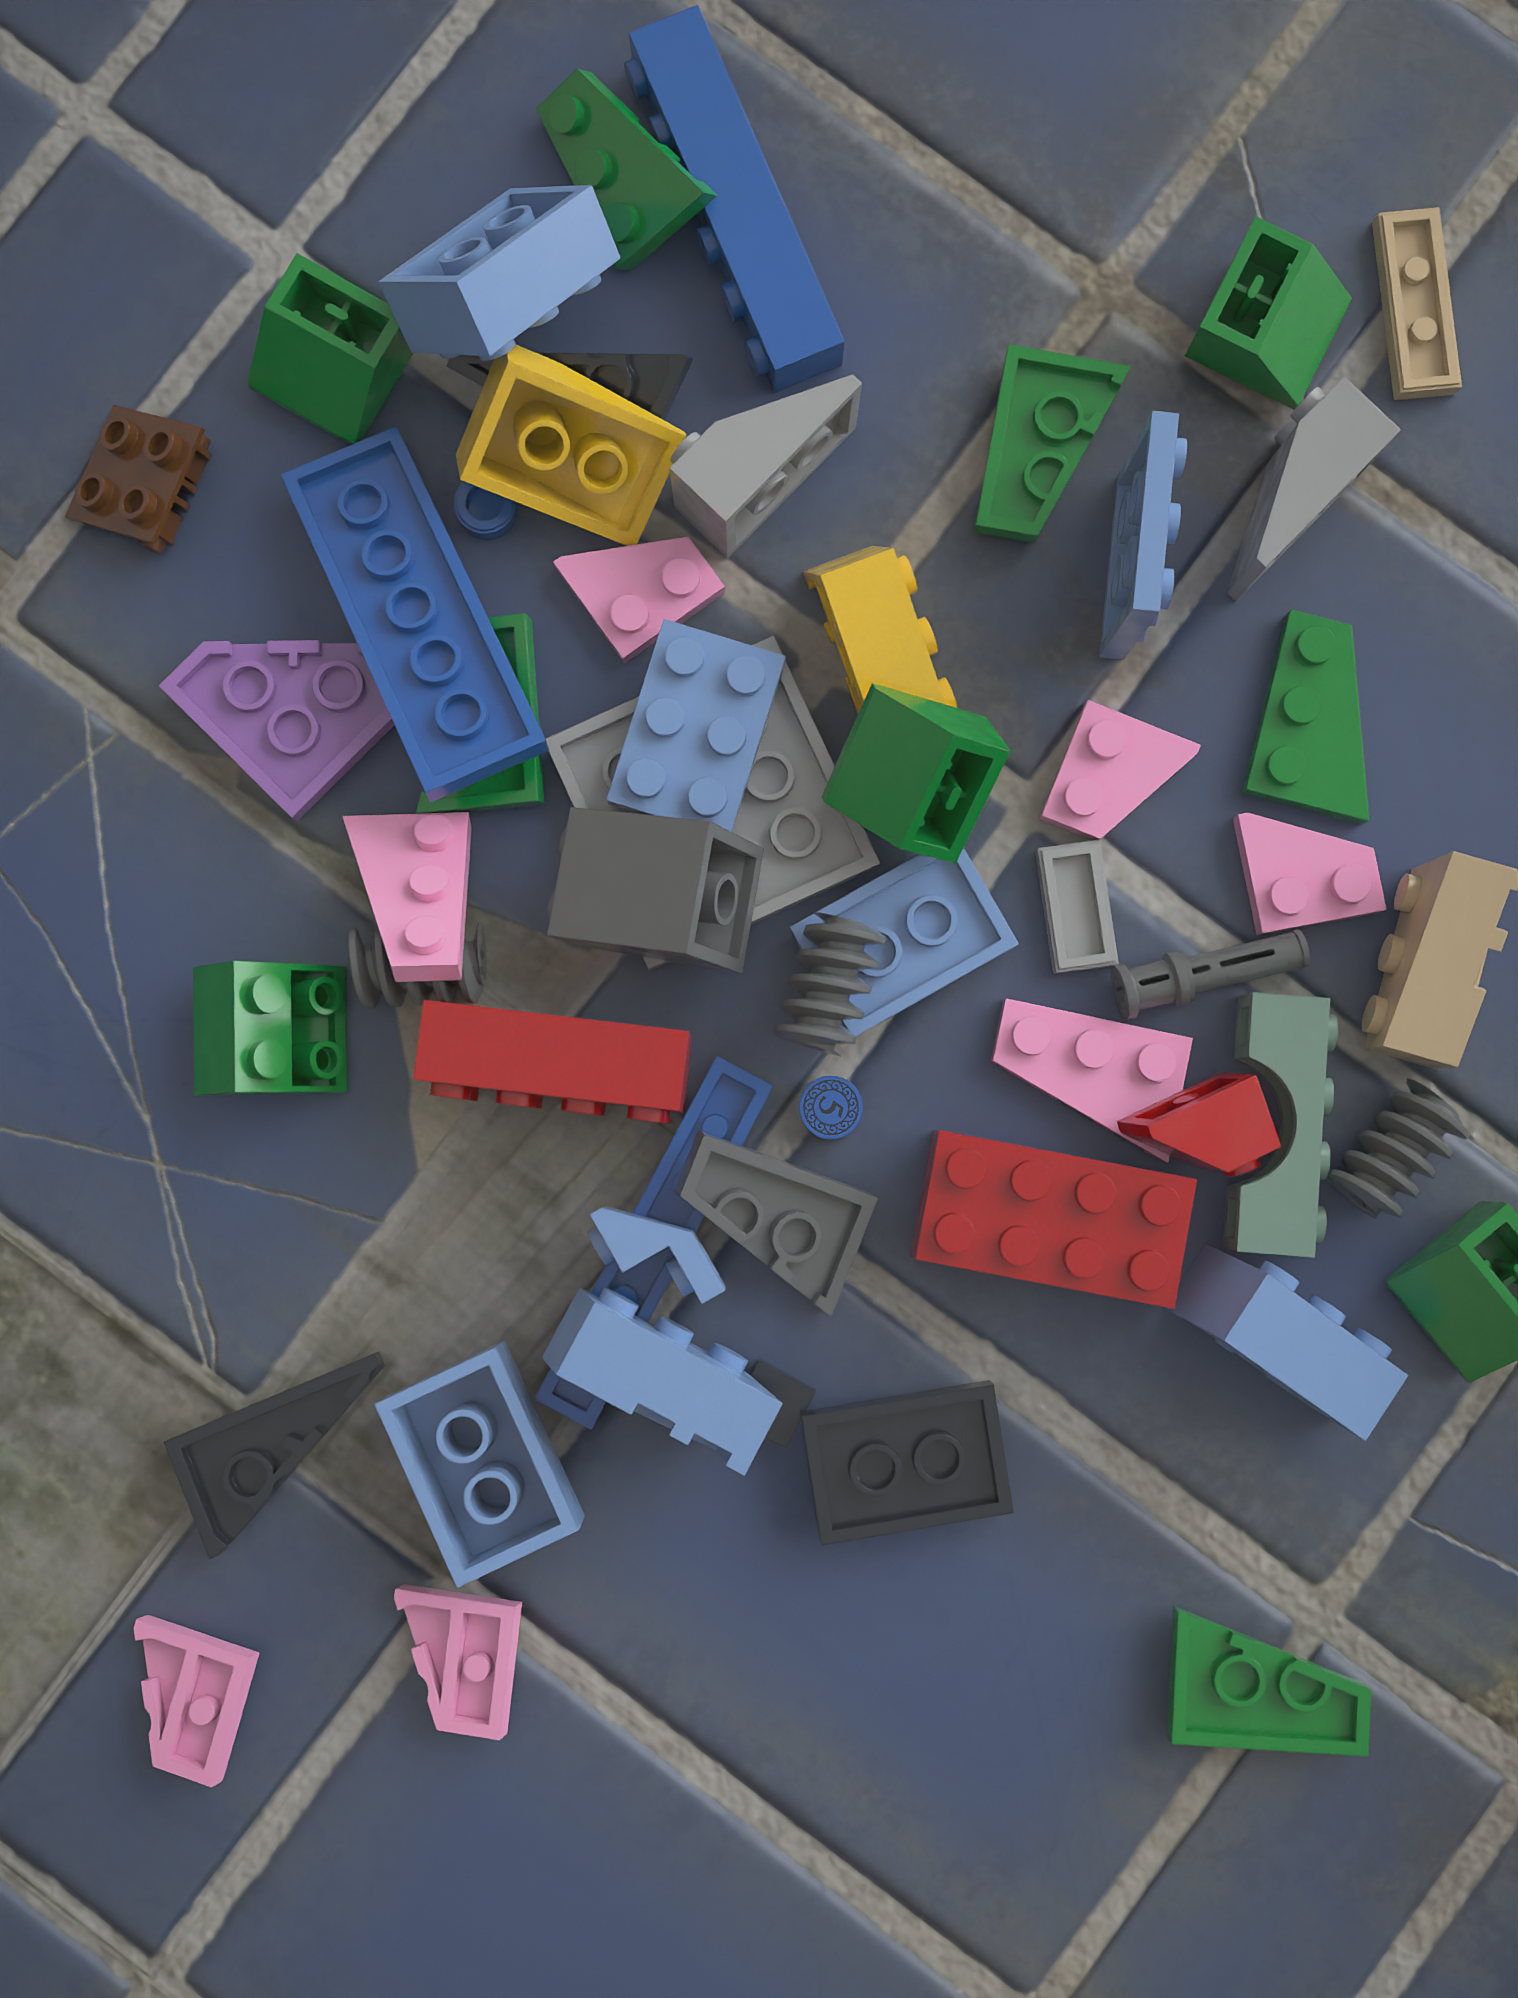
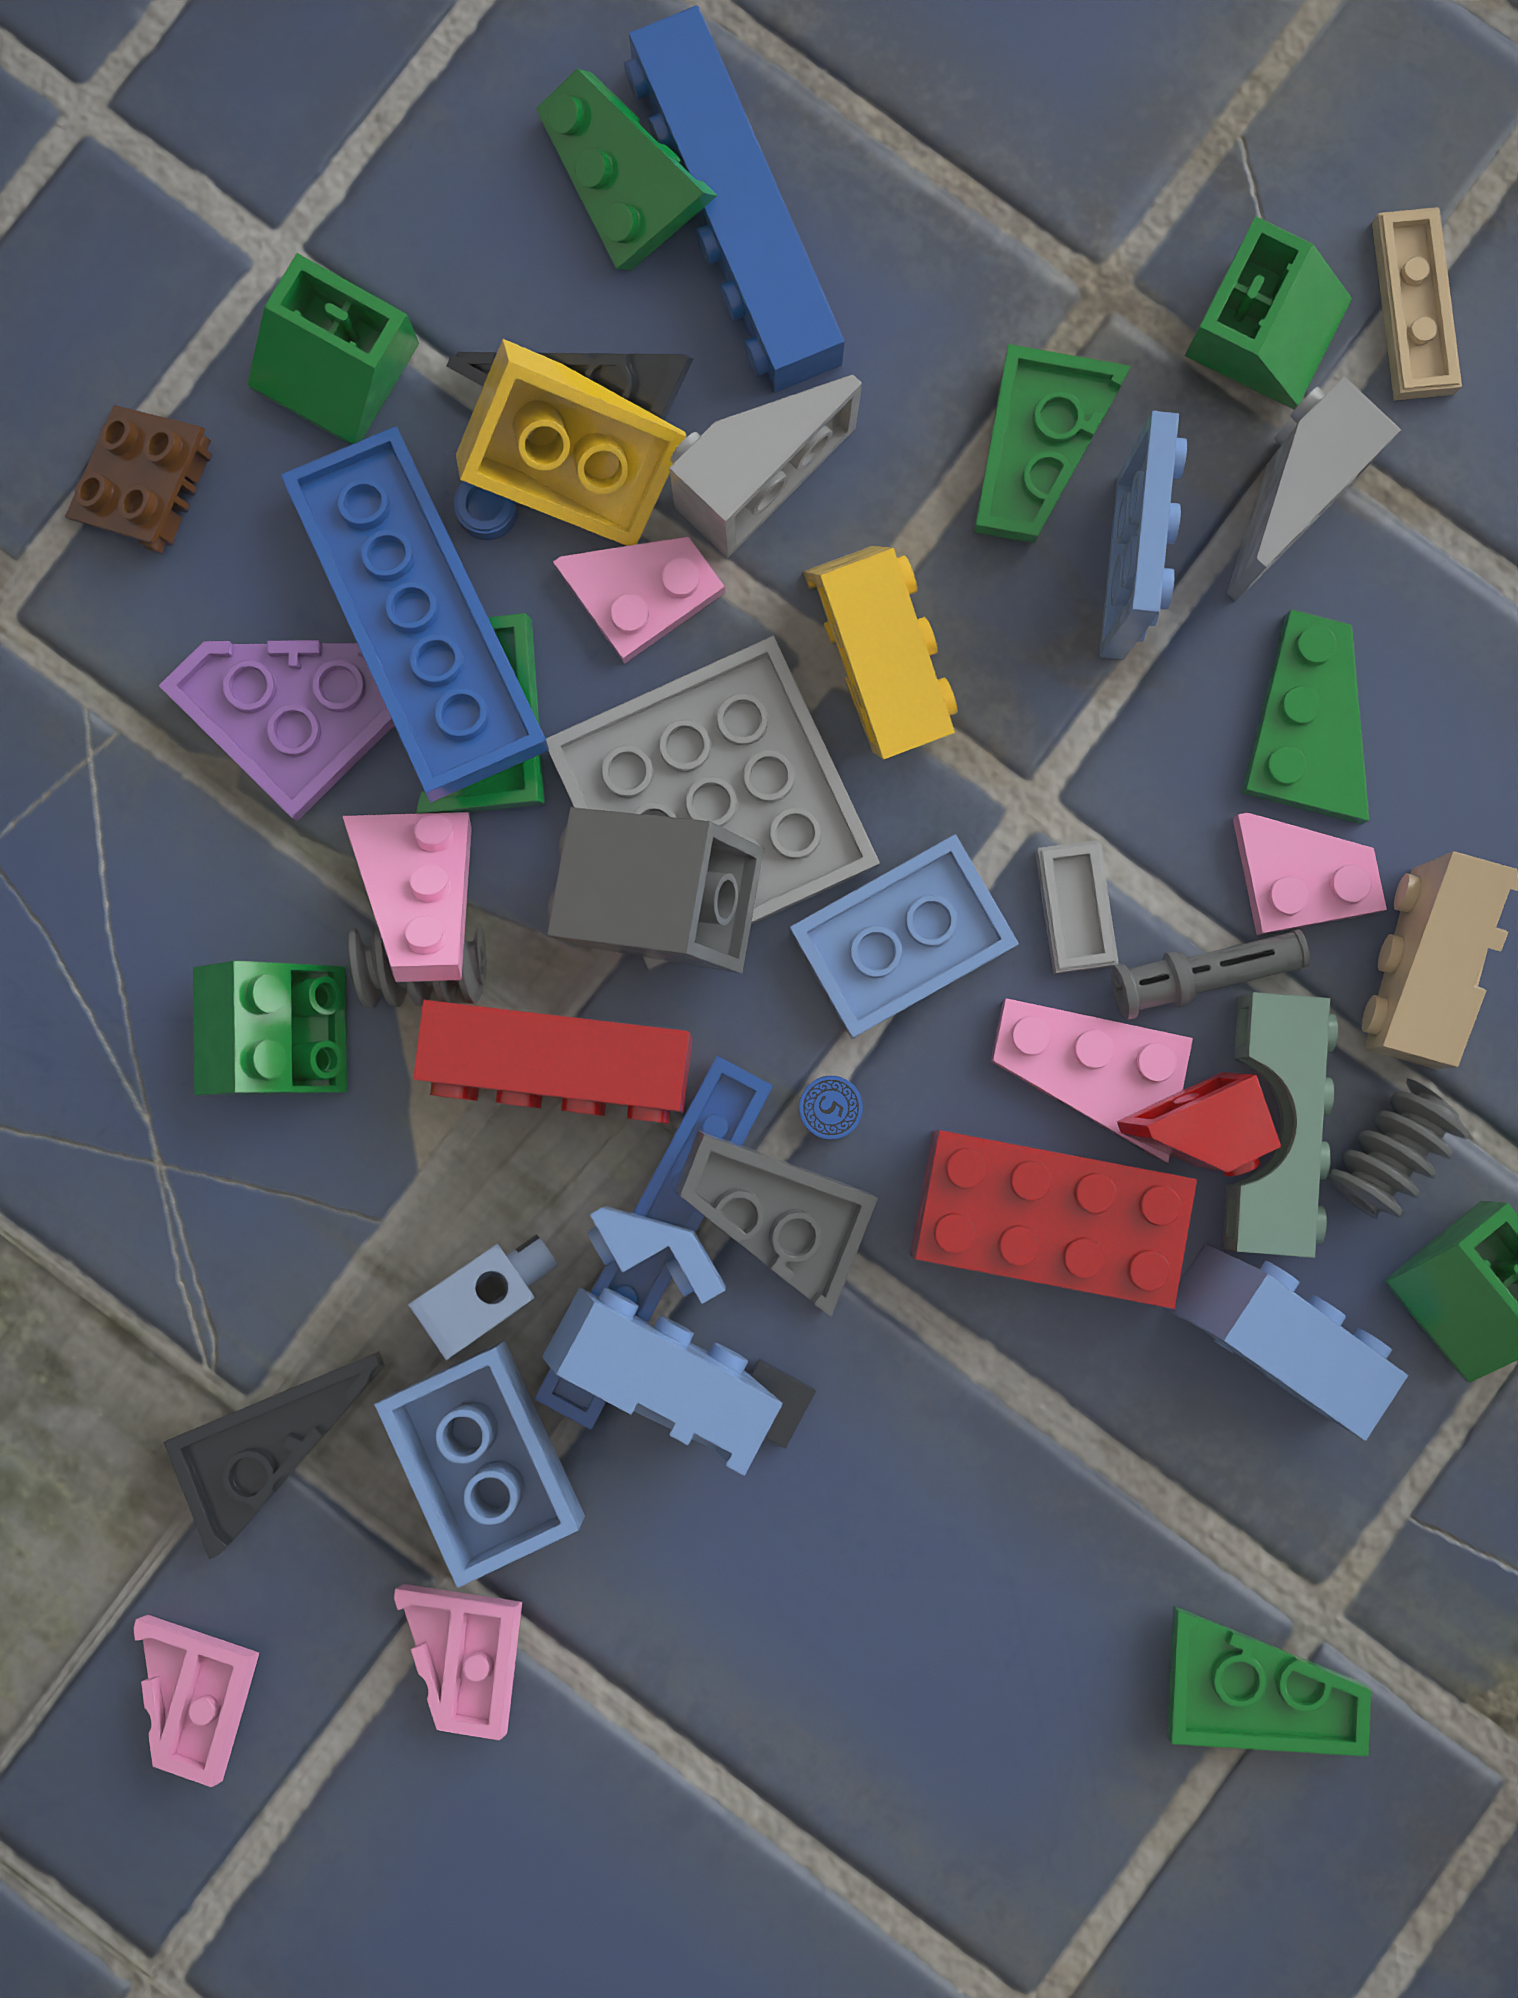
medium blue brick [378,185,620,361] -> none
medium blue plate [606,619,786,832] -> none
dark grey piece [773,912,887,1056] -> none
black plate [800,1380,1014,1546] -> none
green slope [821,683,1011,863] -> none
bright pink wing [1039,700,1201,841] -> none
none -> sand blue torso [408,1234,558,1360]

